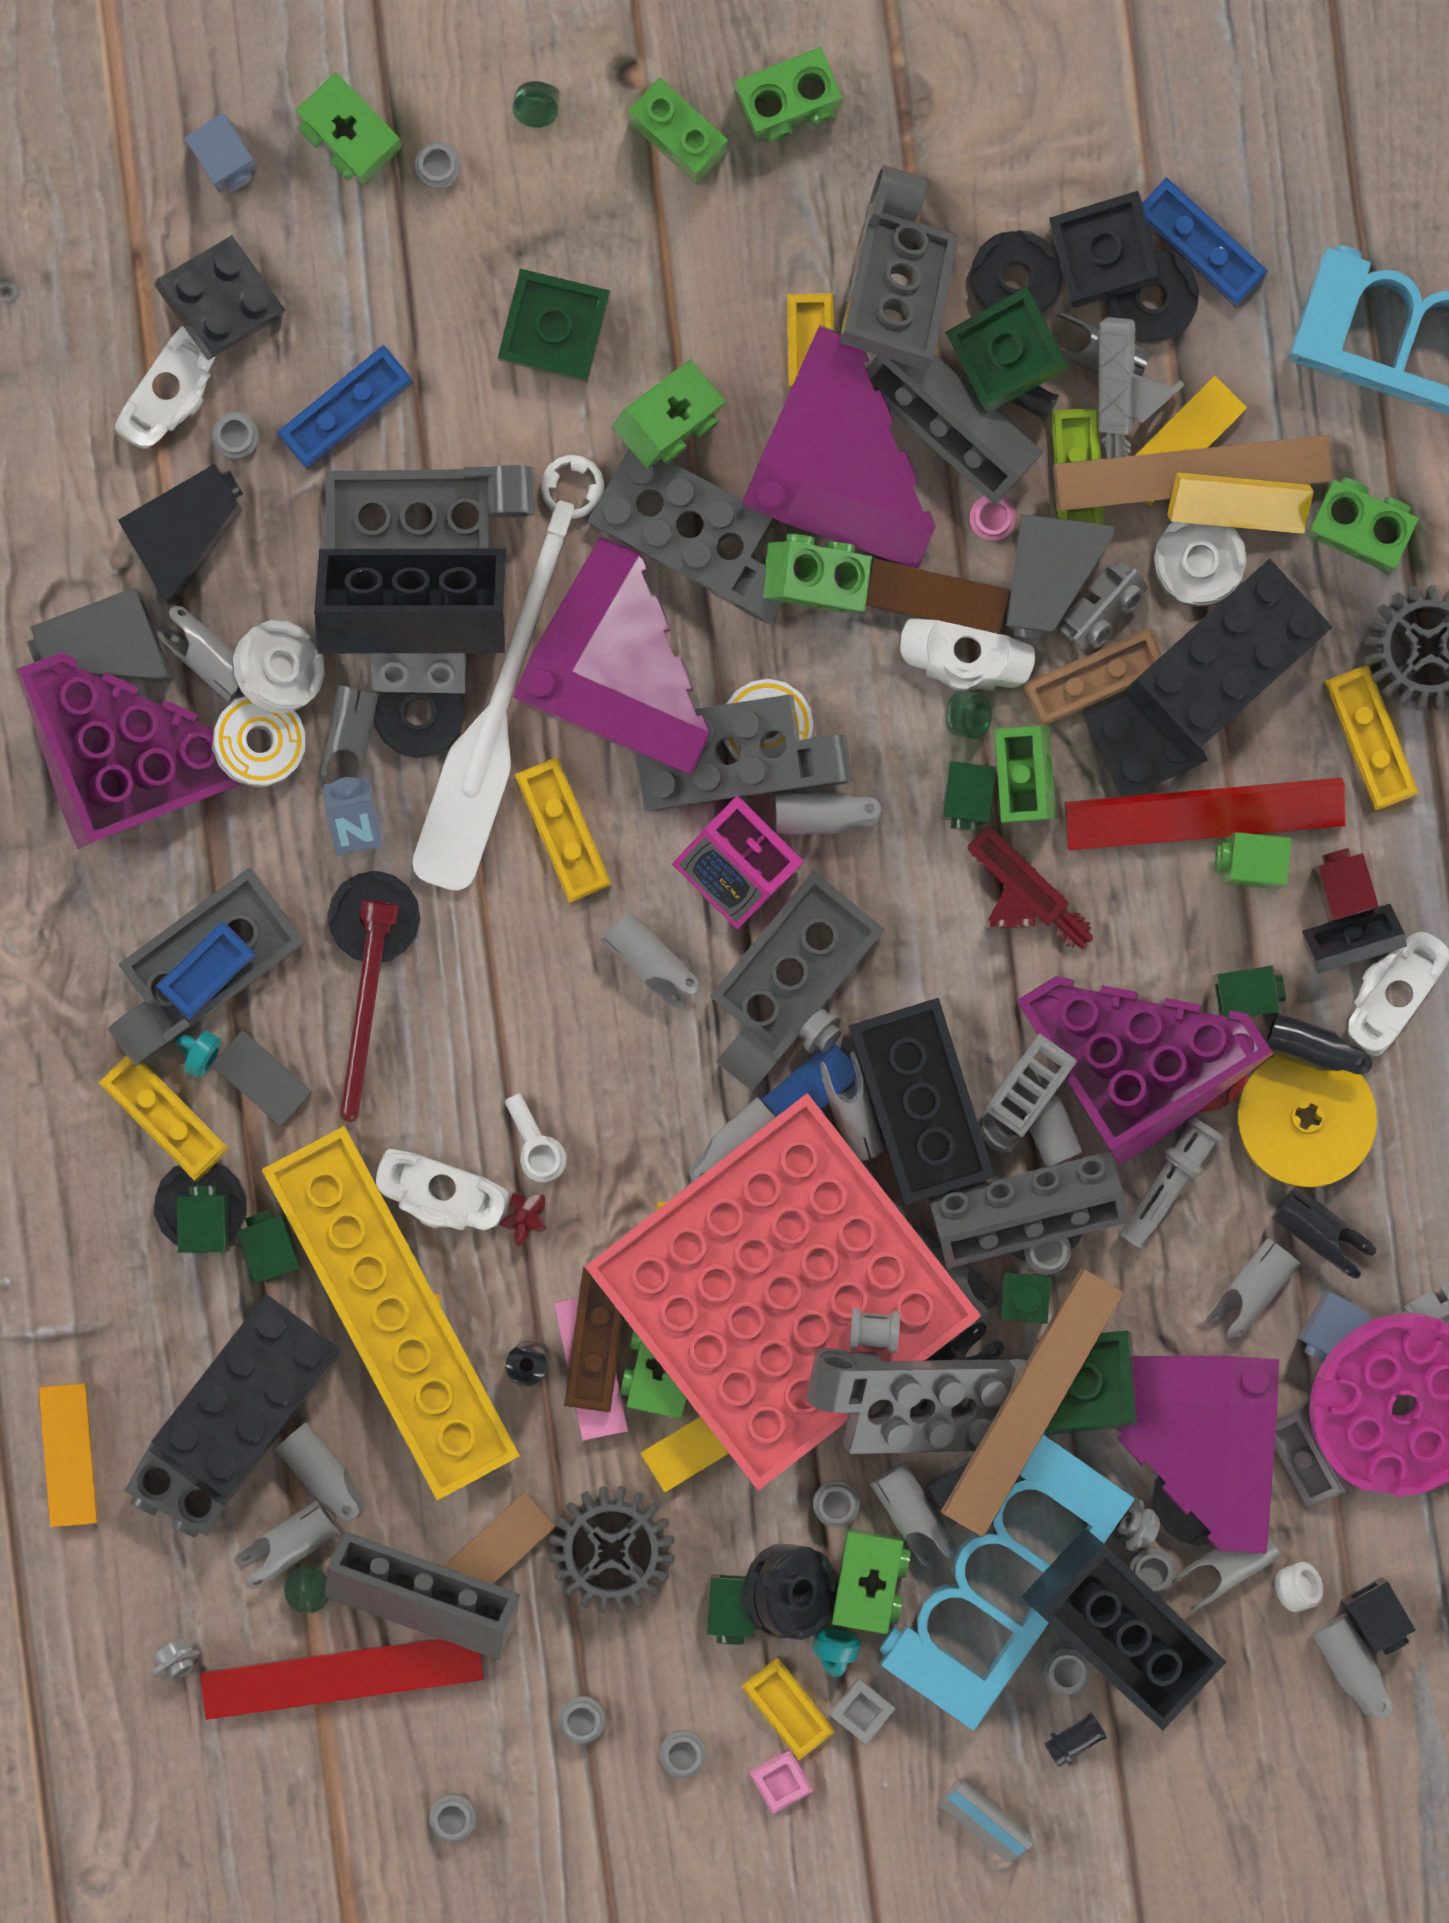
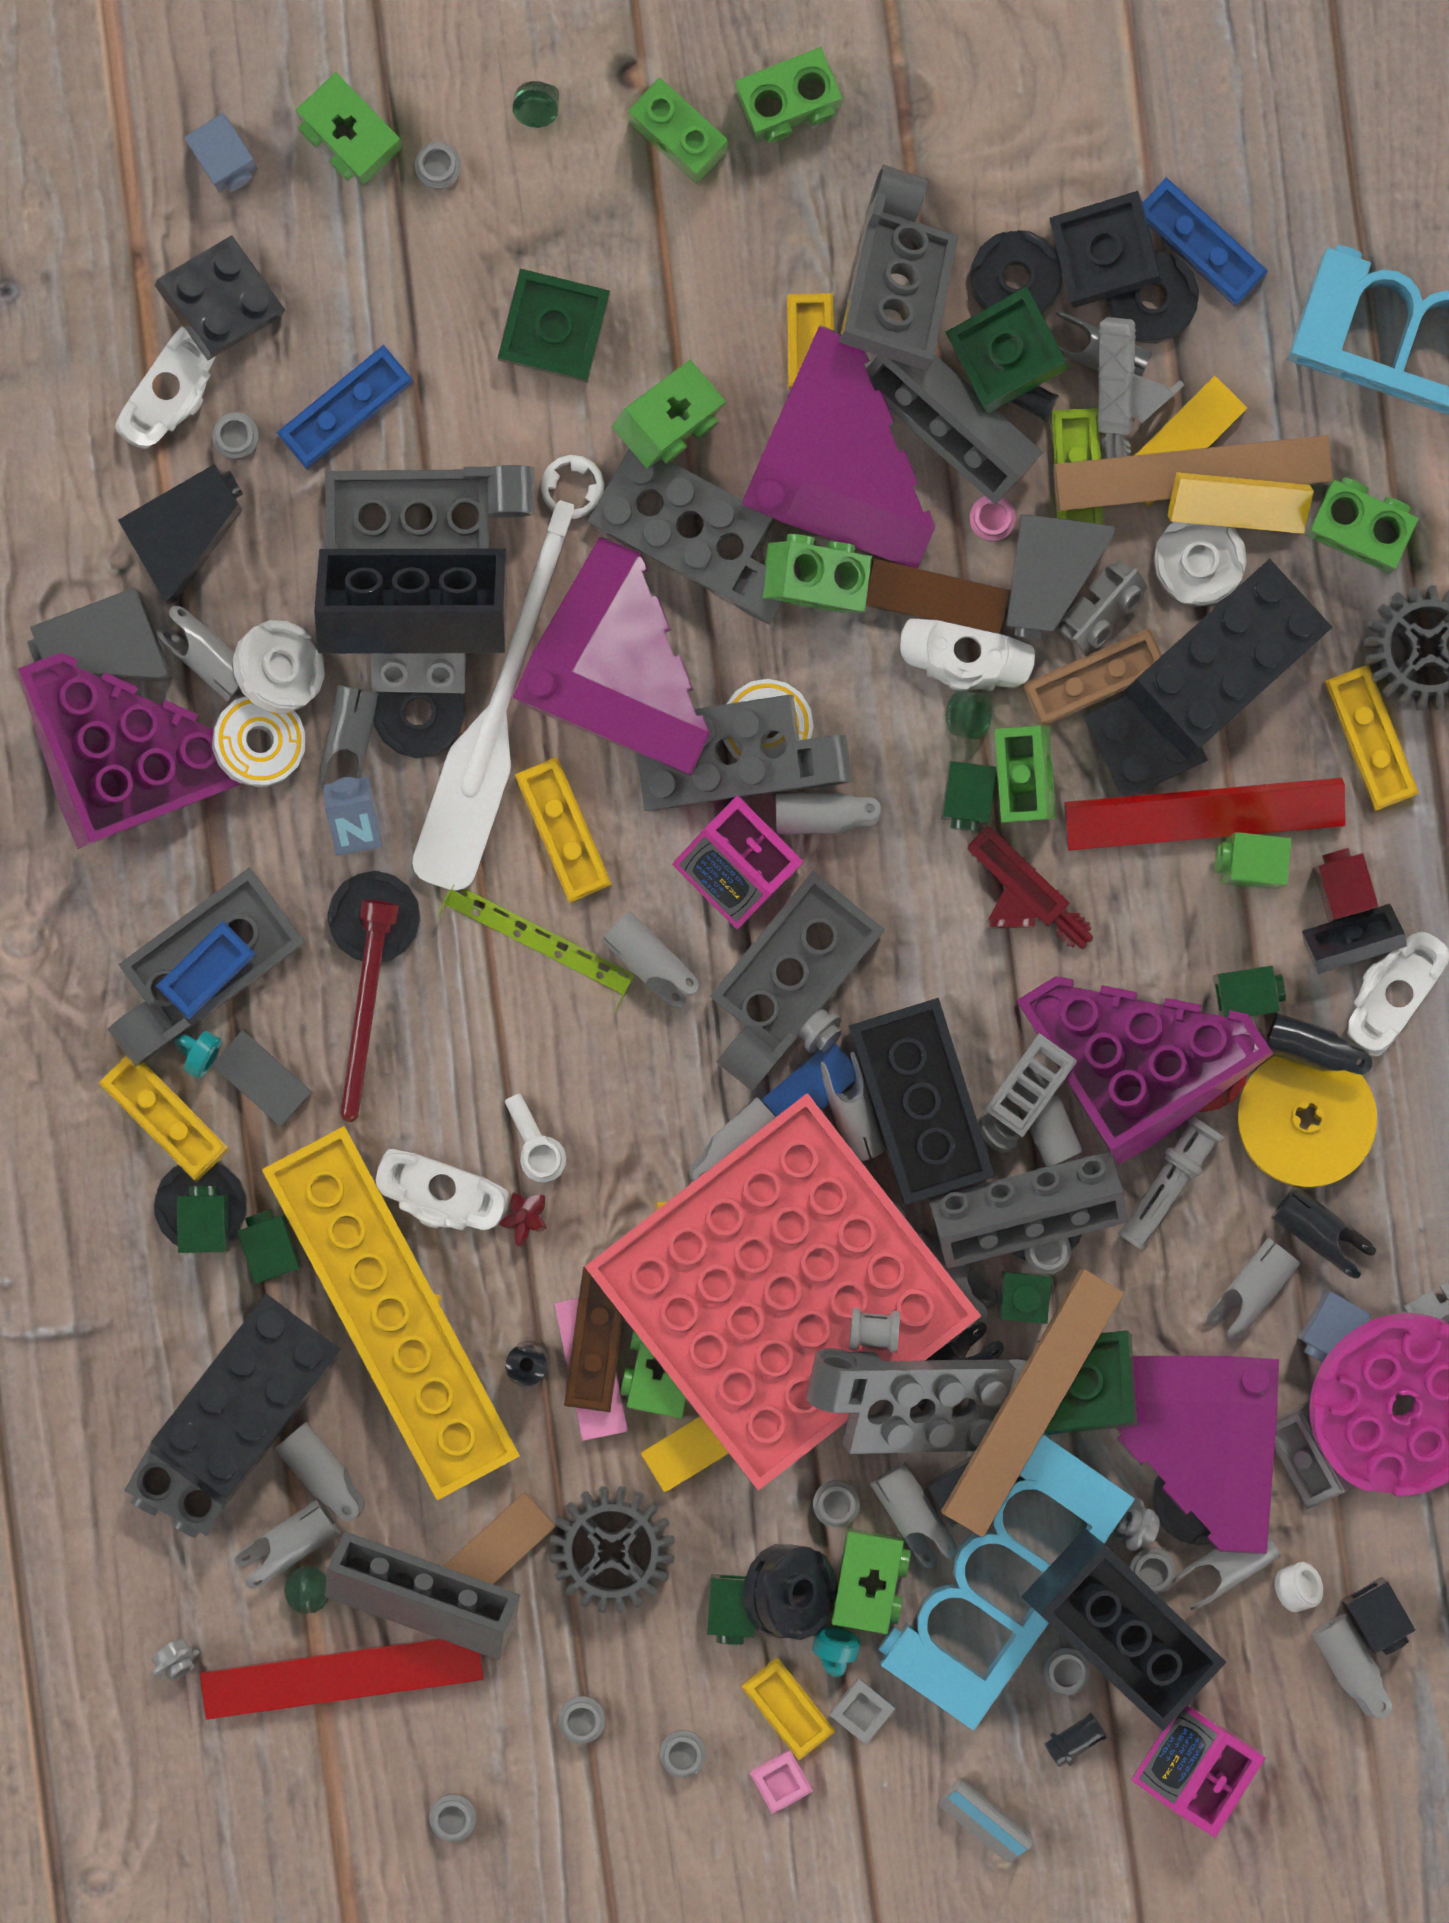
light orange tile [39,1382,99,1527] -> none
none -> lime piece [437,884,634,1013]
none -> dark pink slope [1131,1705,1266,1838]

